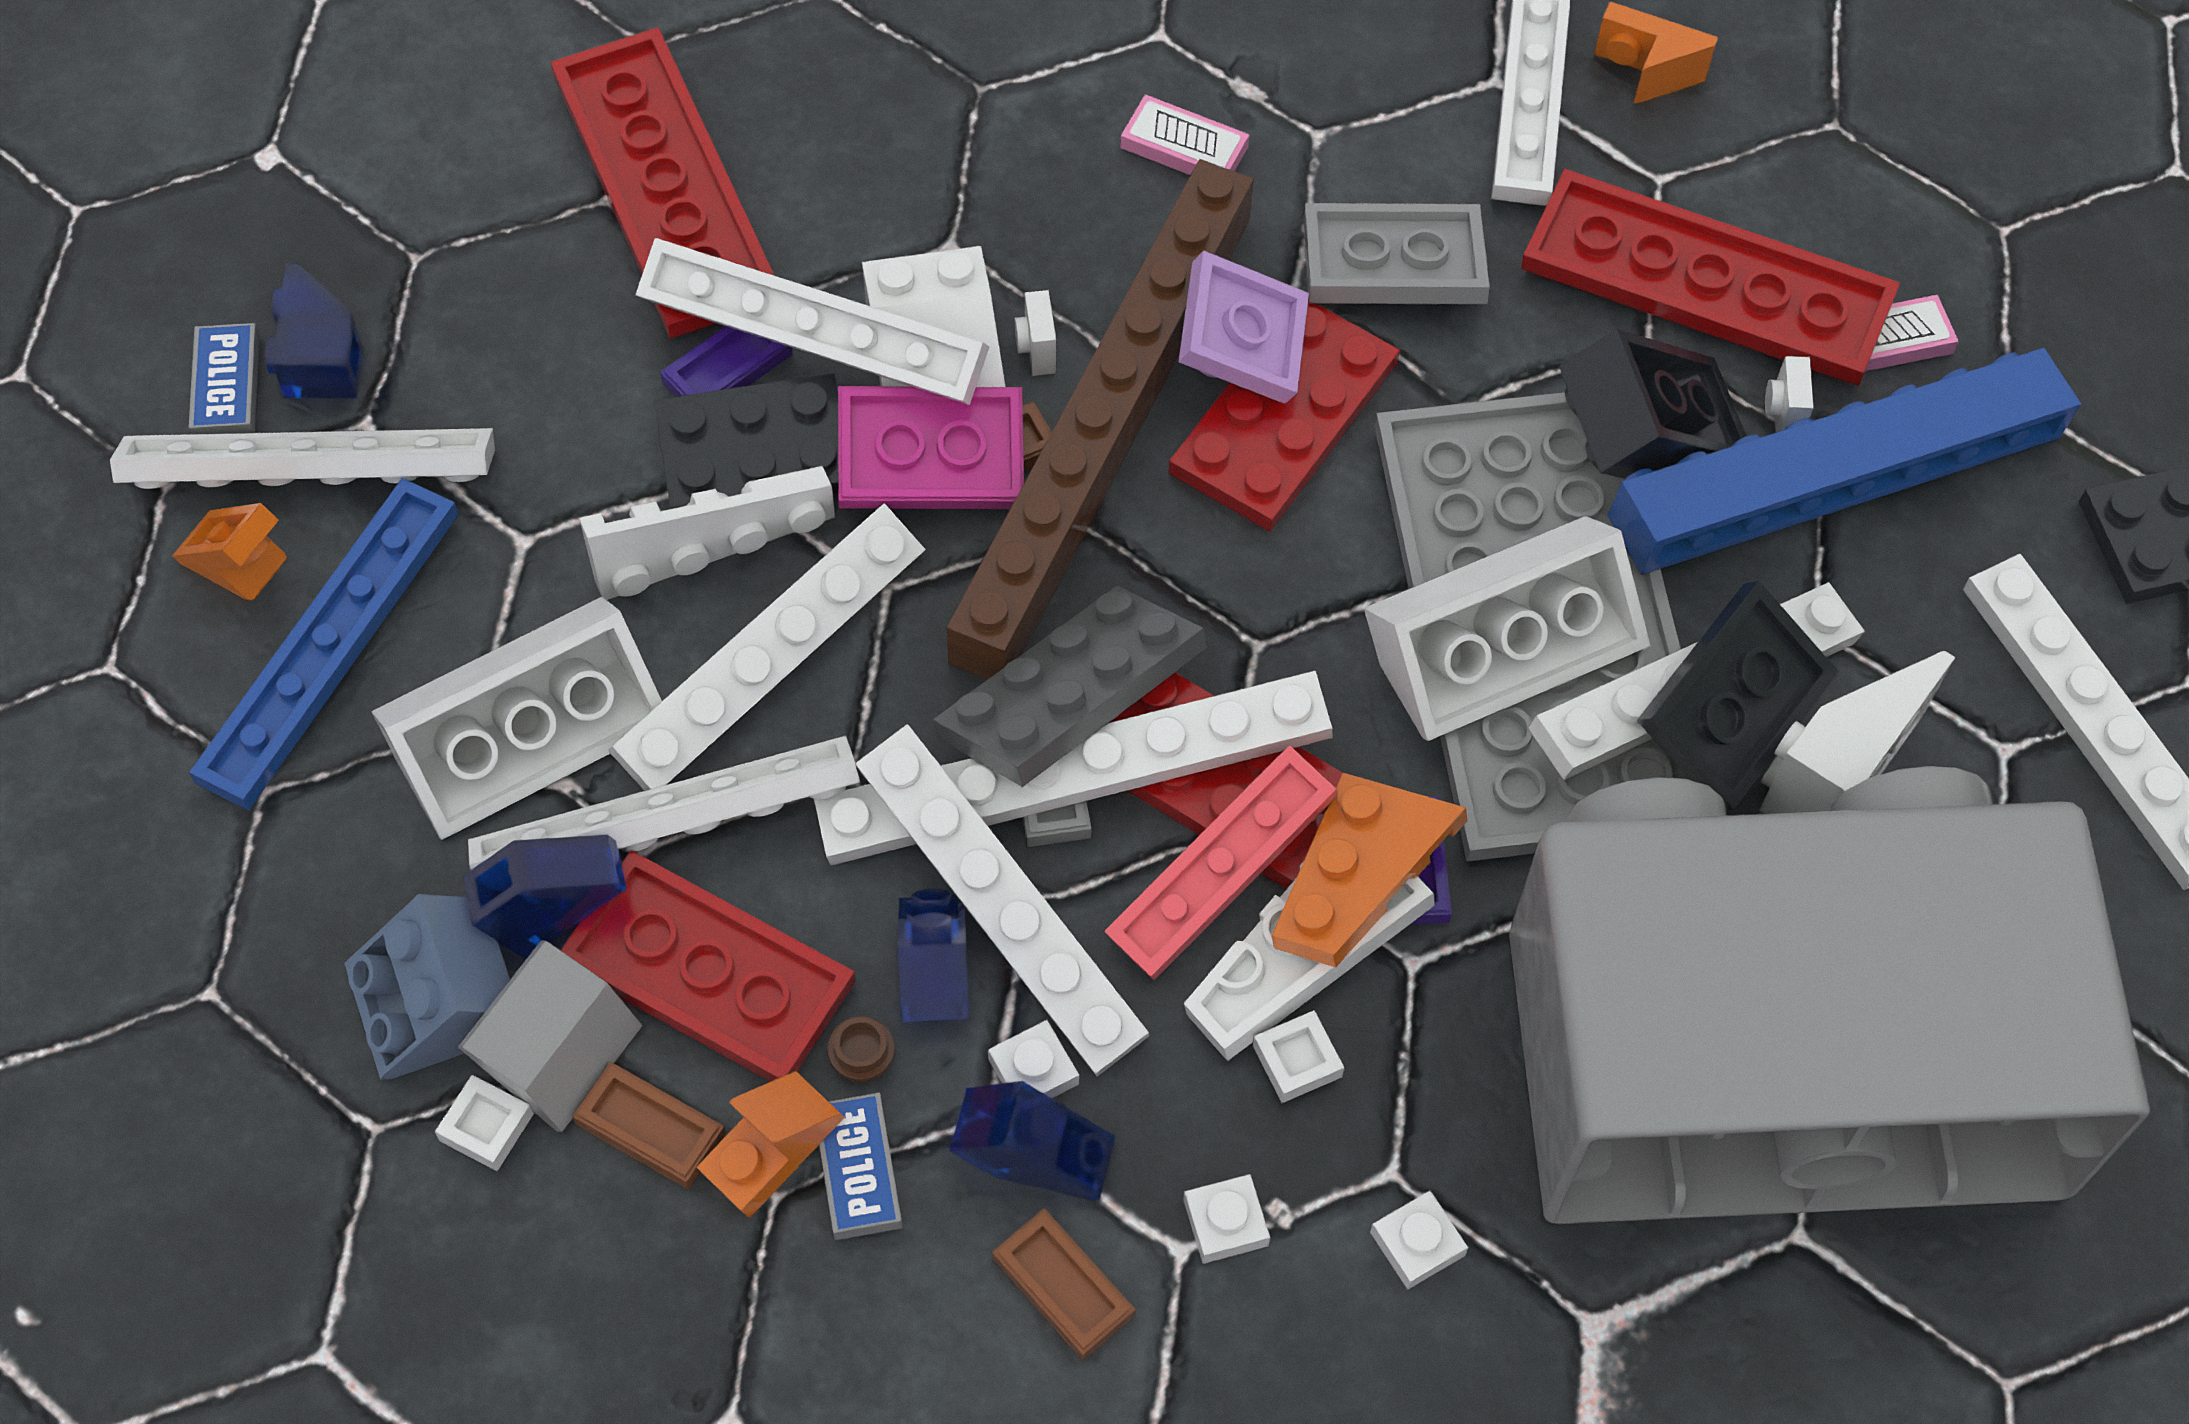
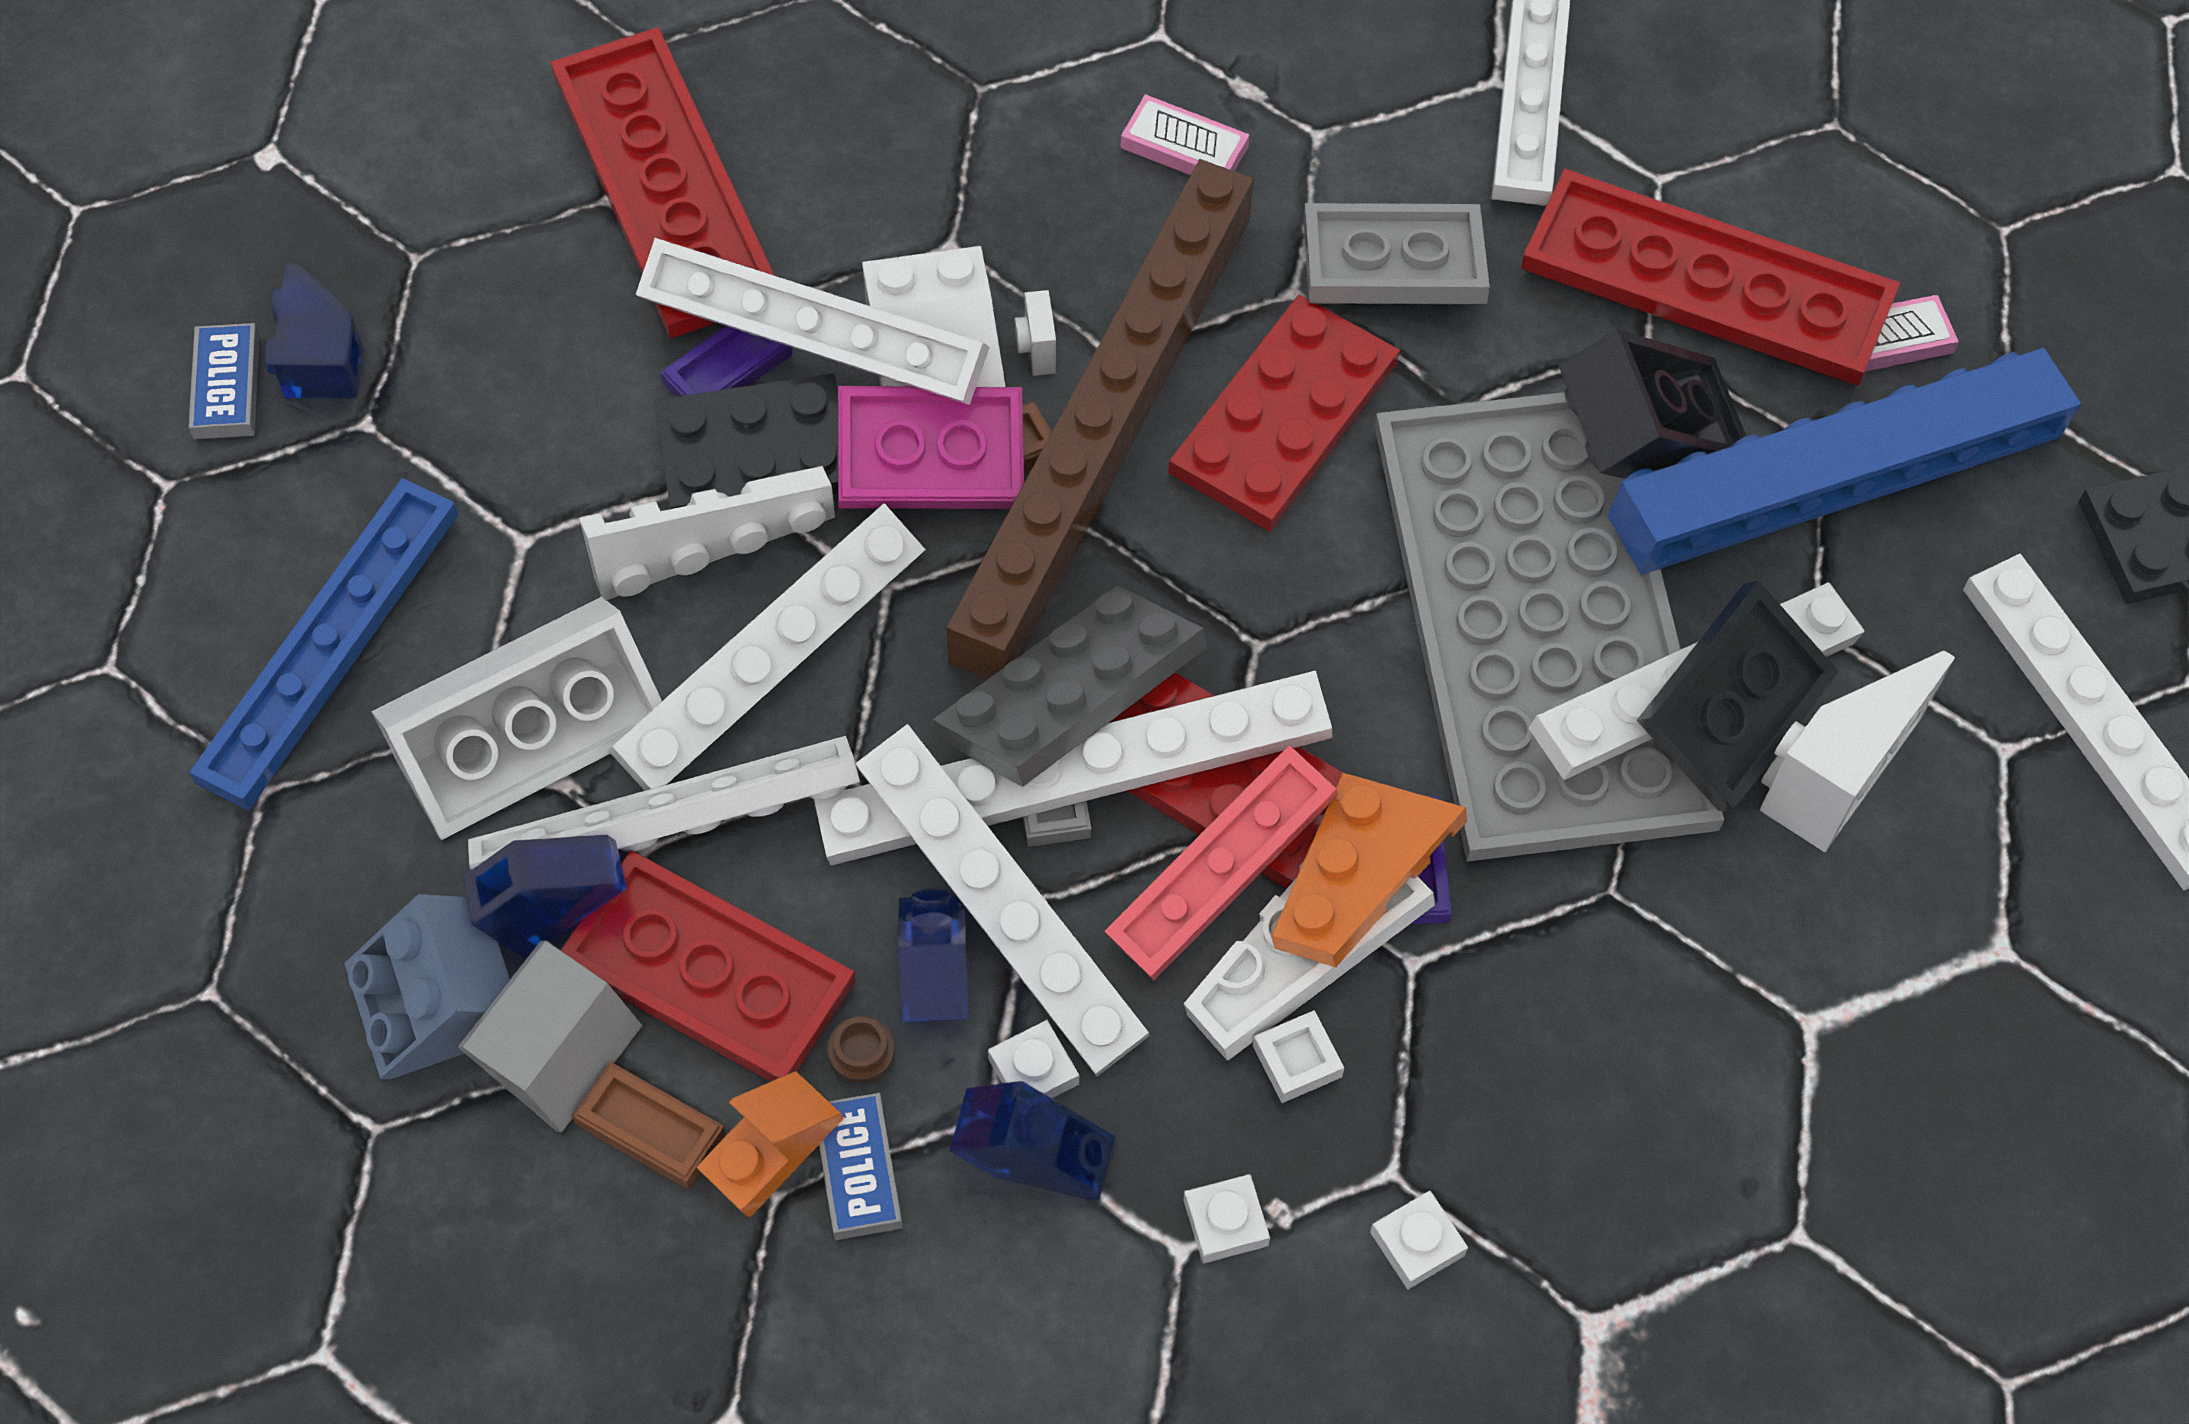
white plate [110,428,495,488] -> none
orange slope [172,503,287,601] -> none
white plate [435,1075,534,1171] -> none
dark orange tile [992,1208,1136,1361] -> none
lavender tile [1179,251,1309,404] -> none
white slope [1364,516,1651,741] -> none
light grey piece [1509,766,2150,1224] -> none
orange slope [1594,1,1718,104] -> none
white plate [1765,356,1813,433] -> none

